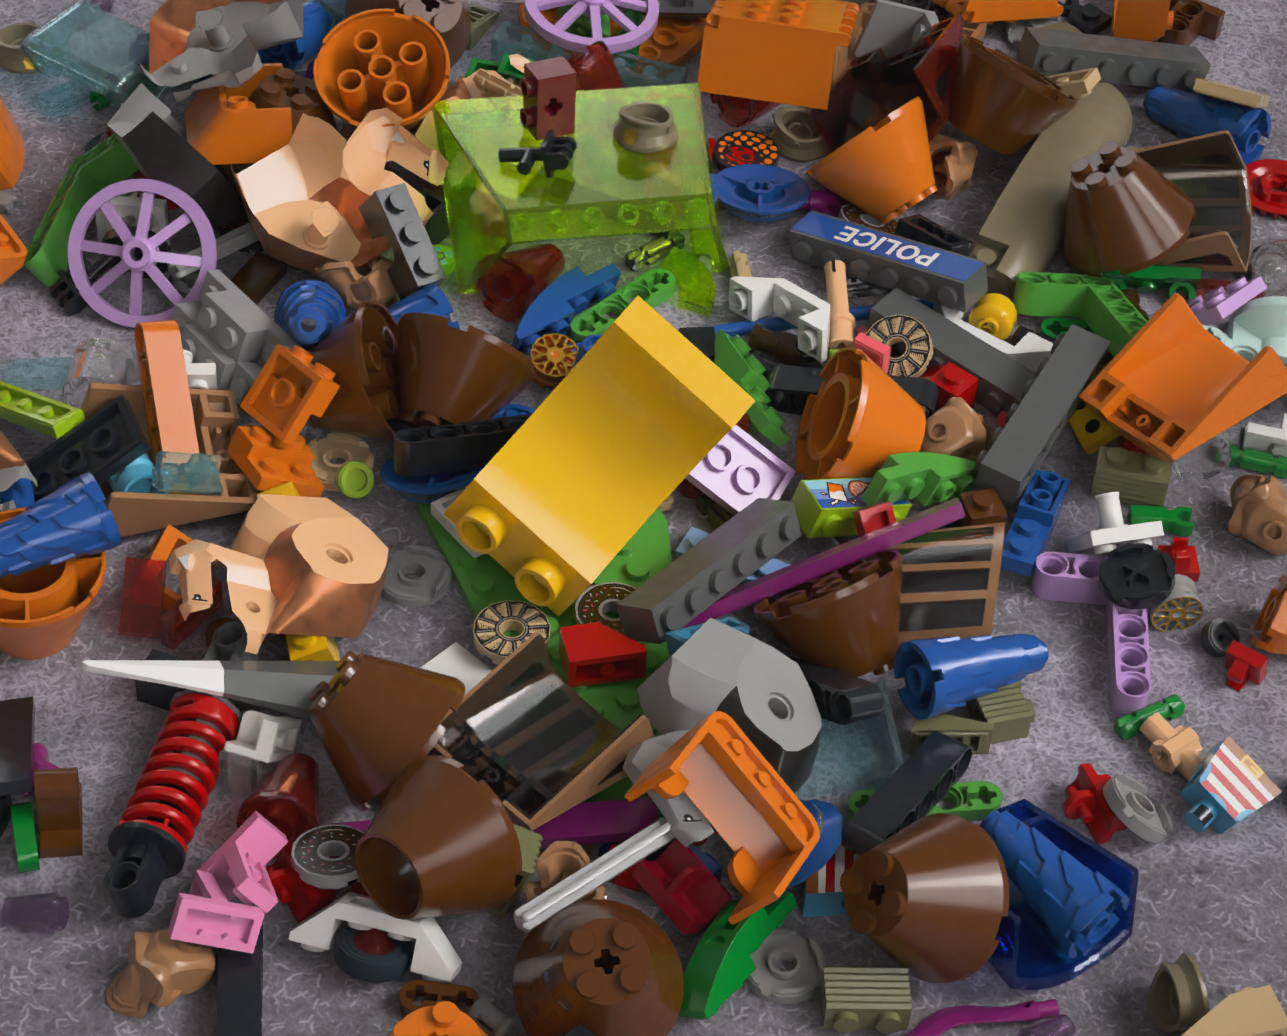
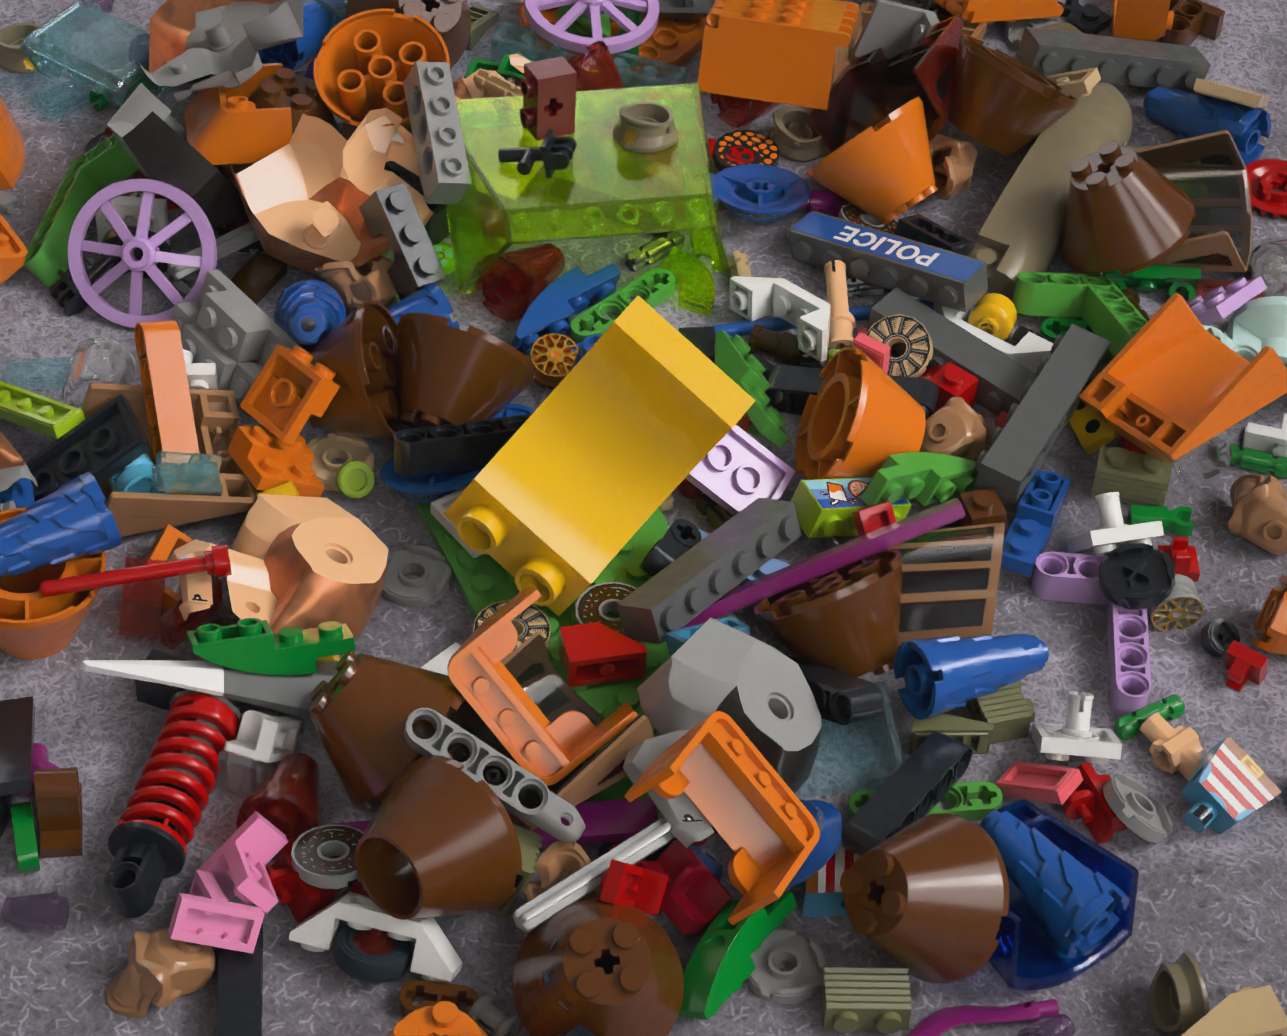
none -> red piece [38,544,232,597]
none -> green slope [187,618,355,675]
none -> light grey brick [403,61,472,204]
none -> light grey piece [404,708,586,843]
none -> orange windscreen [447,583,639,786]
none -> red bracket [599,859,668,916]
none -> black piece [639,519,702,577]
none -> coral tile [995,761,1083,805]
none -> white plate [1031,691,1122,764]

